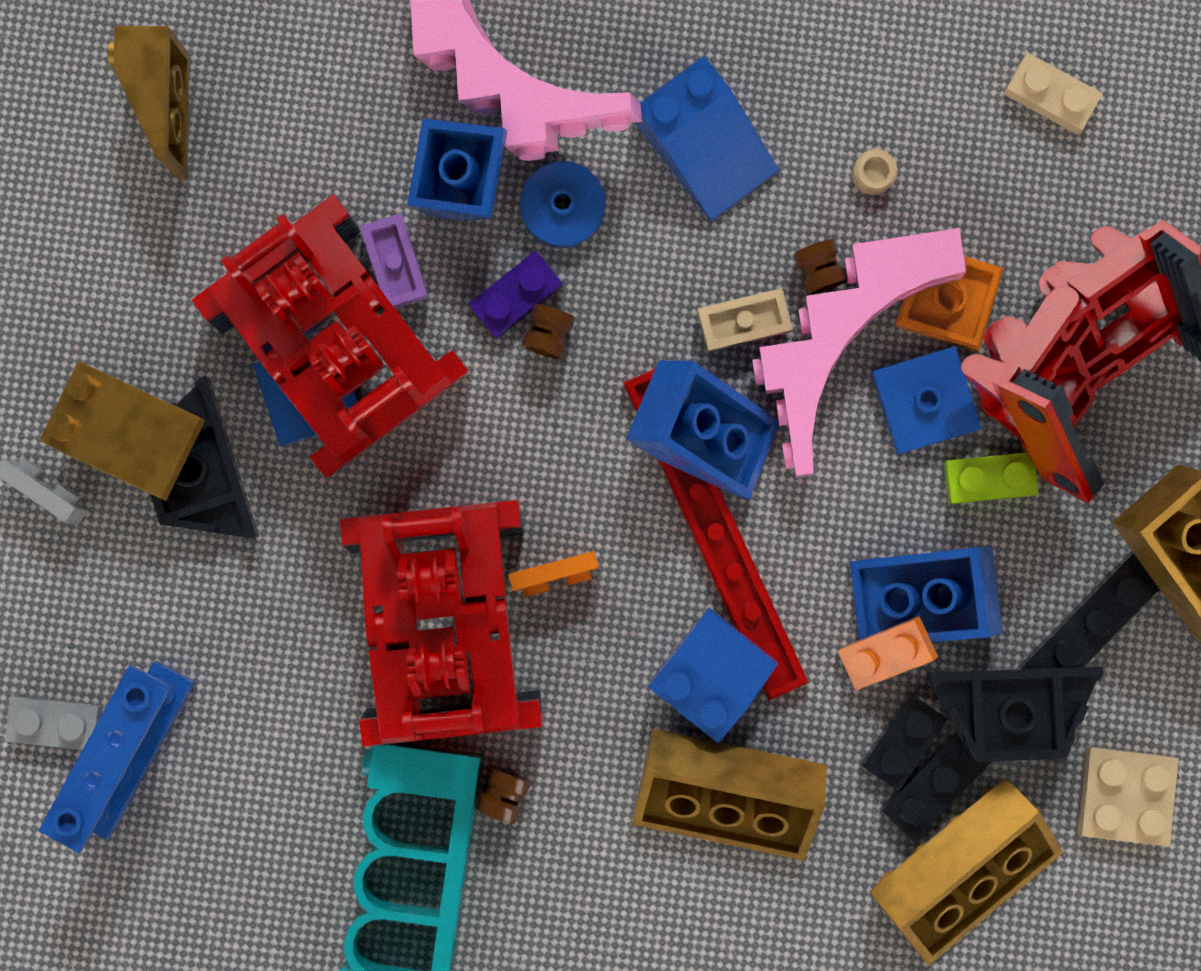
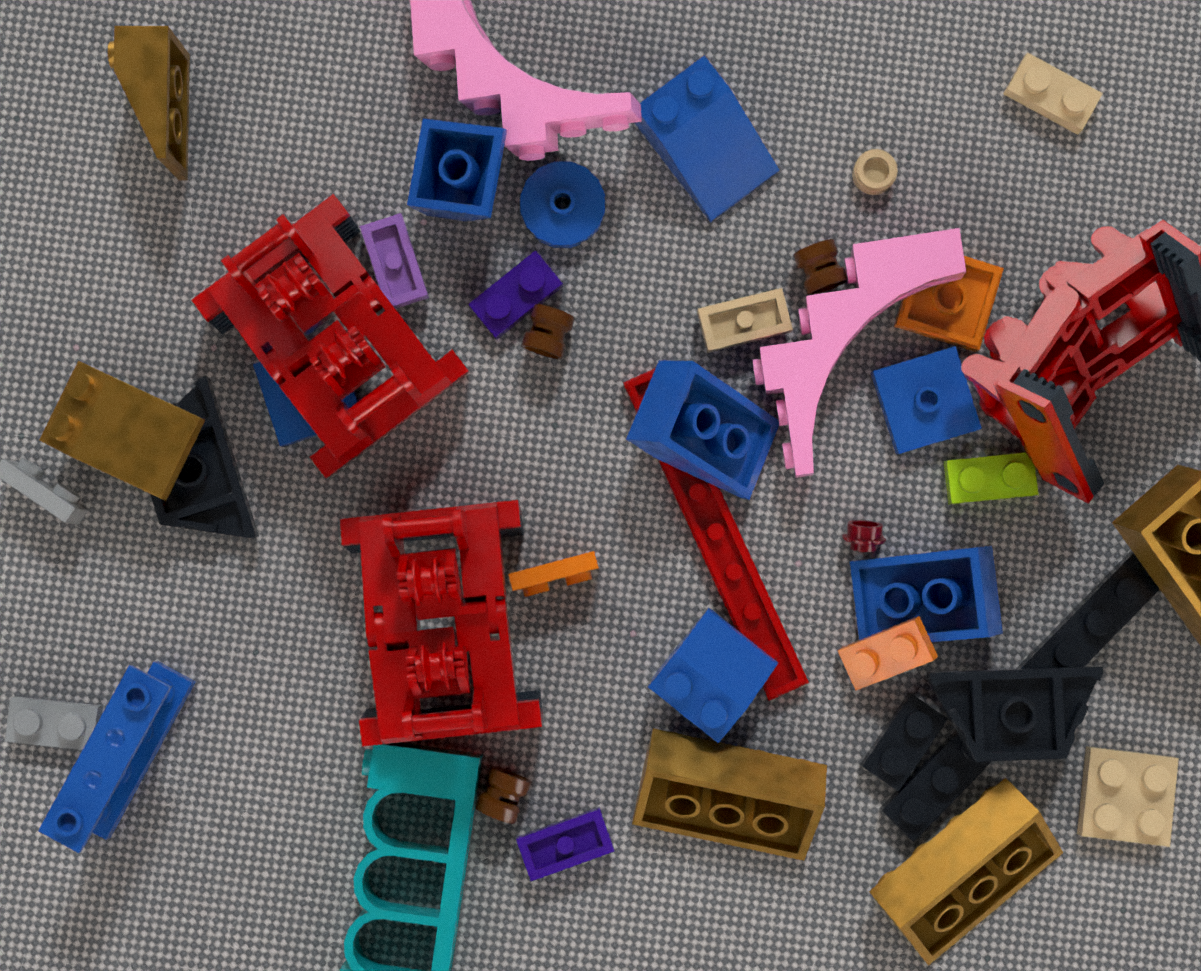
none -> dark purple plate [516,807,615,881]
none -> dark red plate [842,520,886,552]

